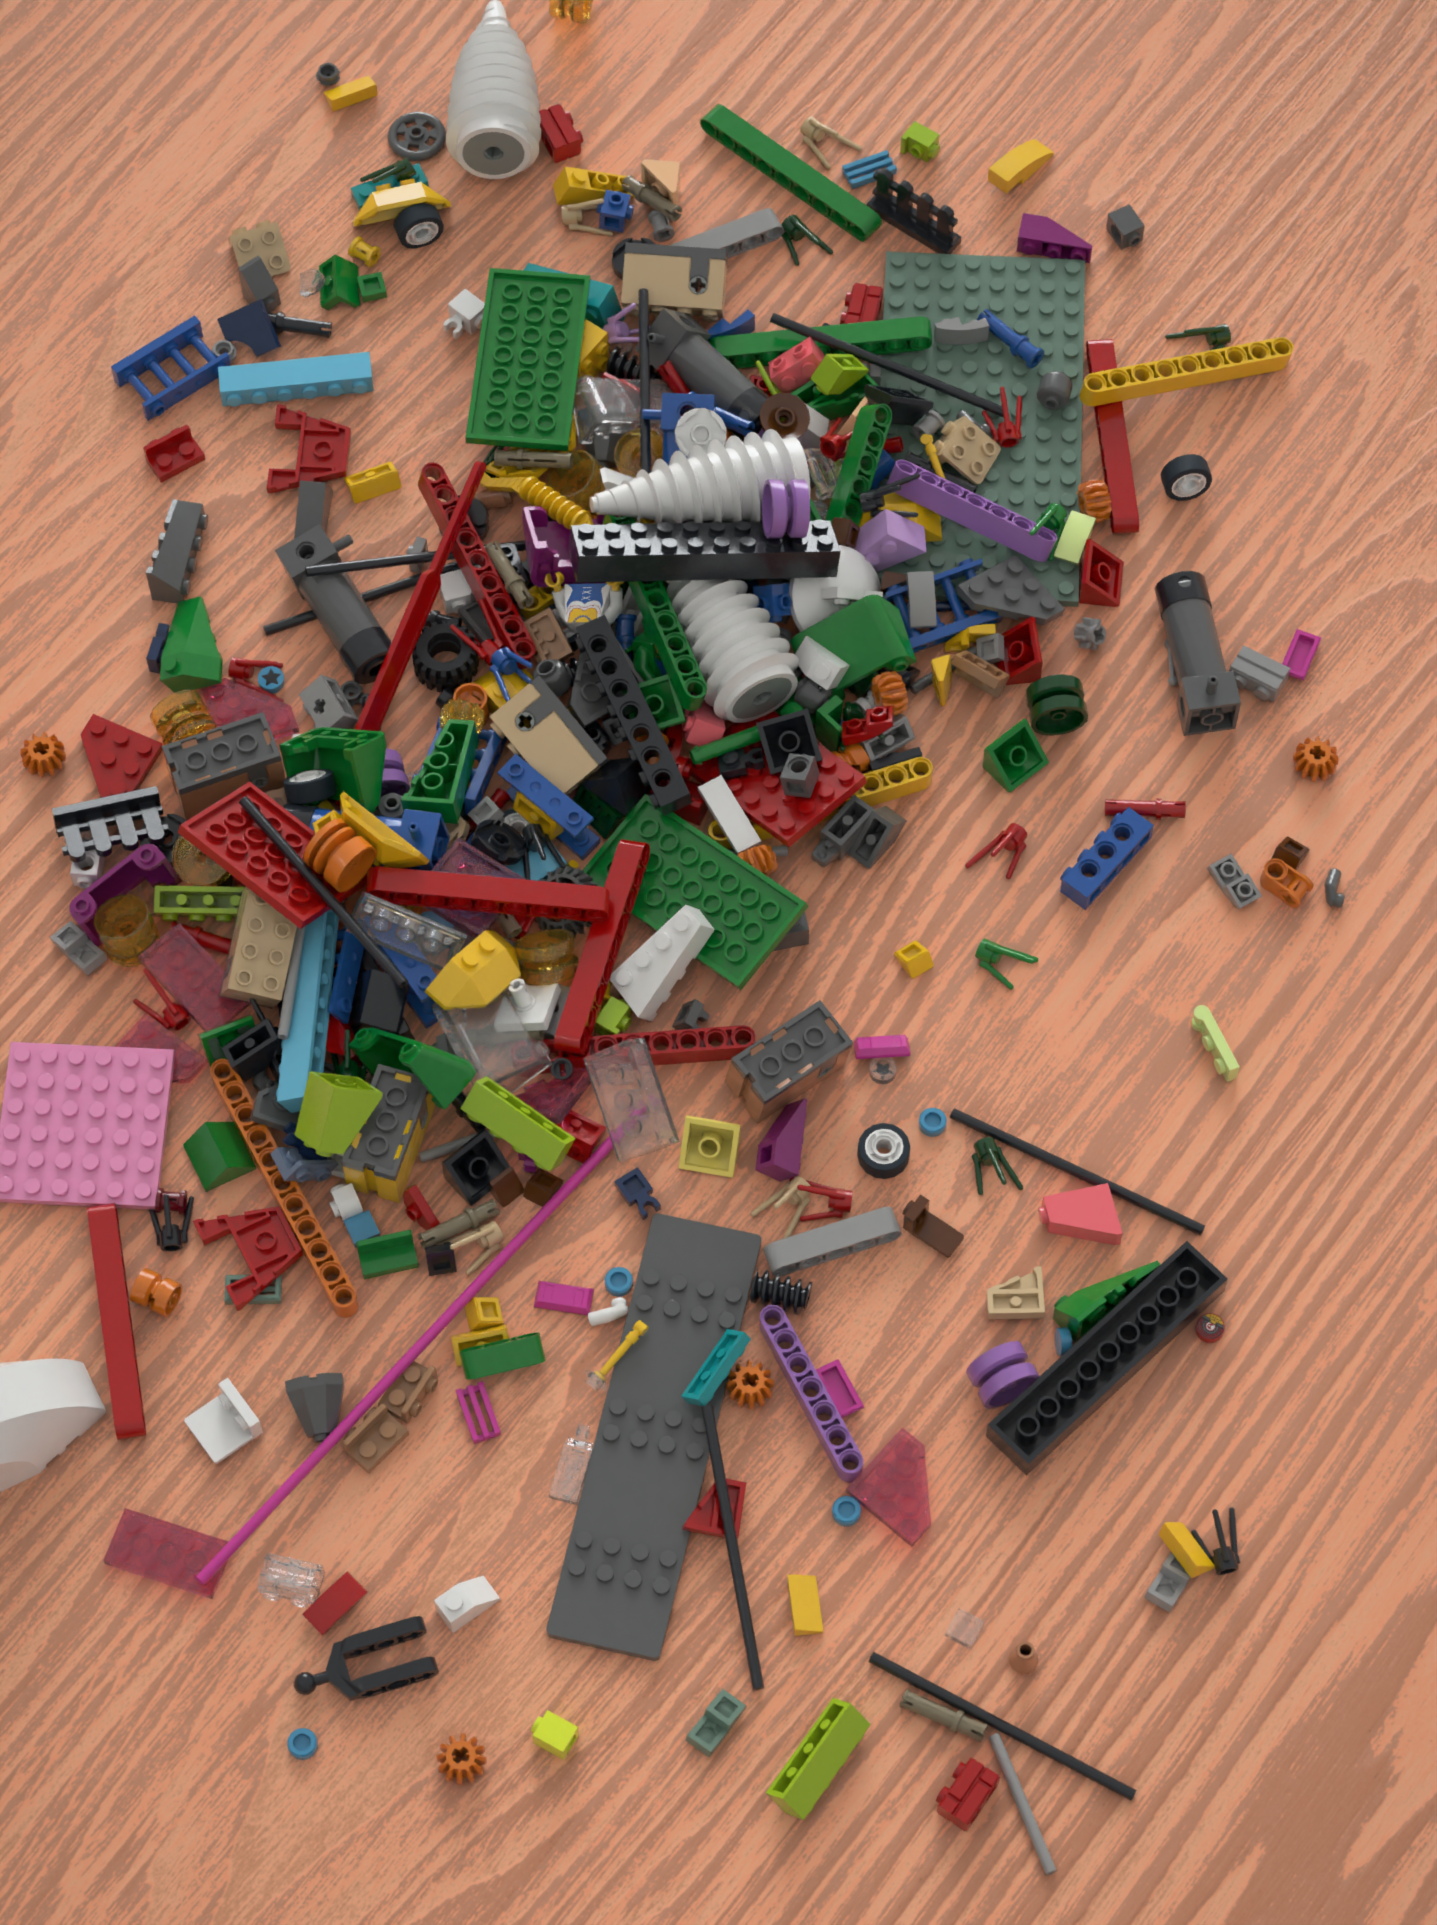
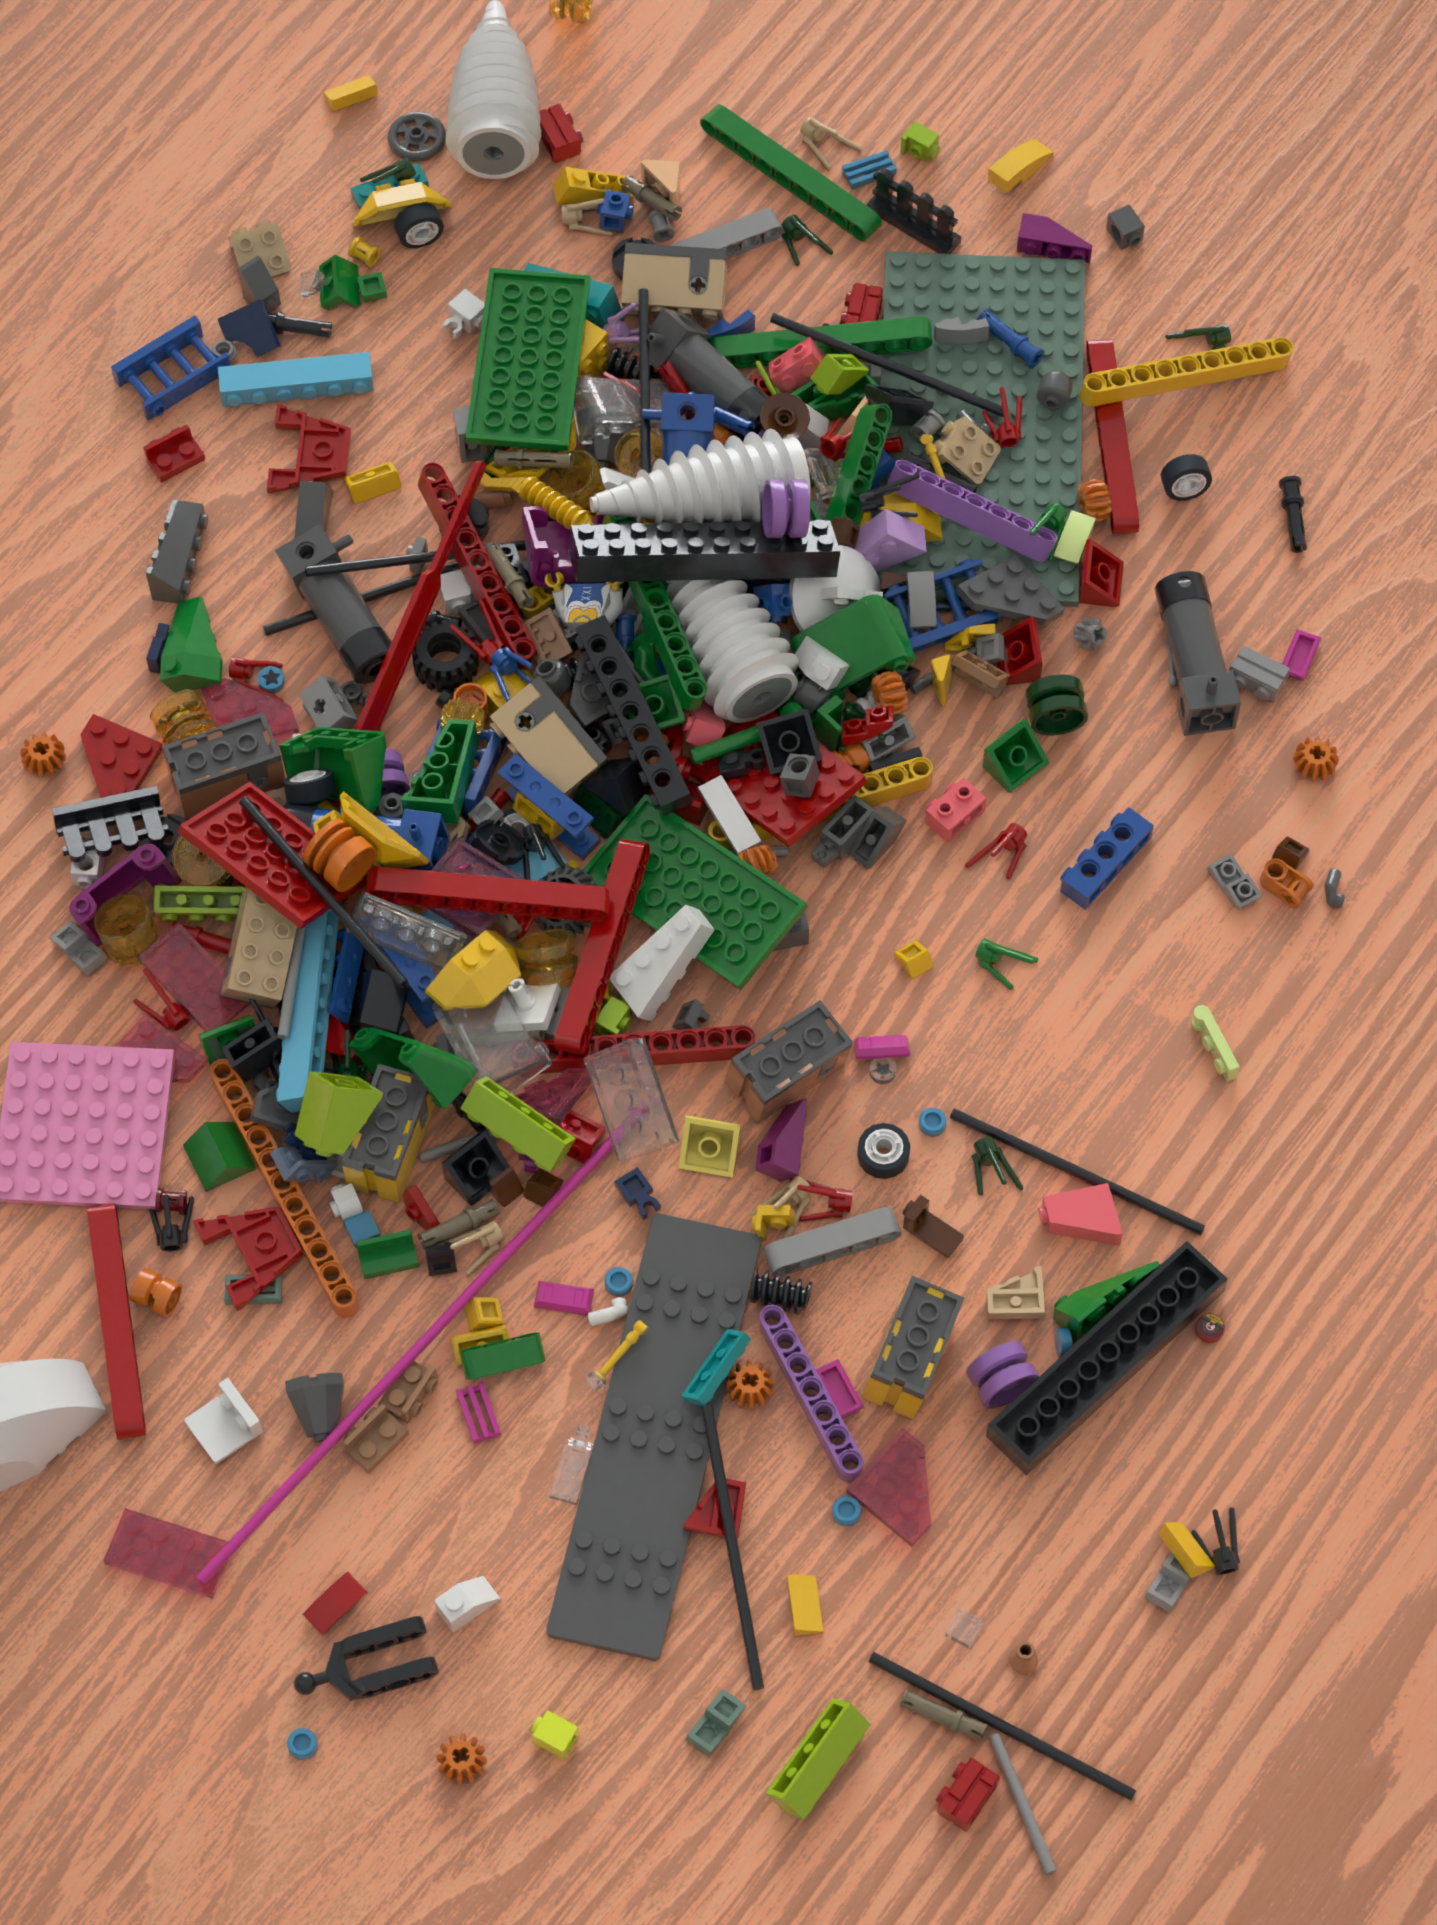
clear brick [257,1553,325,1607] -> none
dark grey plate [316,63,340,86] -> none
black hinge [551,1058,574,1081] -> none
white tile [675,408,727,457] -> none
red pin [1105,798,1186,820] -> none
none -> light grey brick [453,406,486,463]
none -> yellow bracket [752,1205,796,1240]
none -> dark grey piece [861,1276,964,1419]
none -> coral brick [925,778,986,843]
none -> black pin [1279,476,1307,553]

